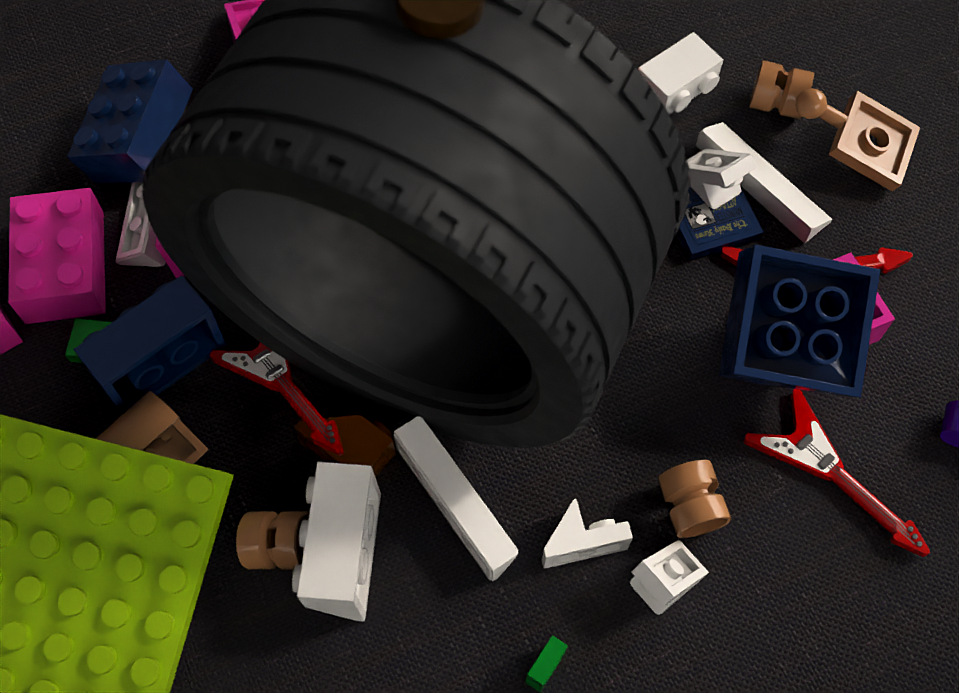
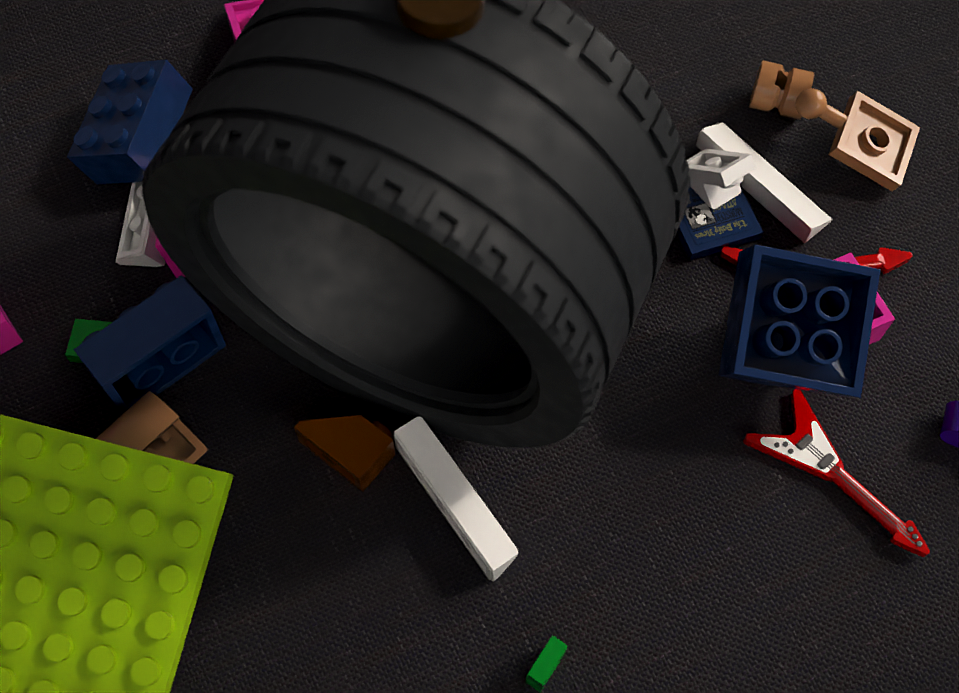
dark pink brick [8,188,106,324] -> none
piece [210,342,344,456] -> none
medium nougat wheel [236,511,310,570] -> none
white slope [292,462,381,622] -> none
white slope [541,499,633,569] -> none
white slope [630,539,709,615] -> none
white brick [638,32,723,114] -> none
medium nougat wheel [658,460,732,538] -> none

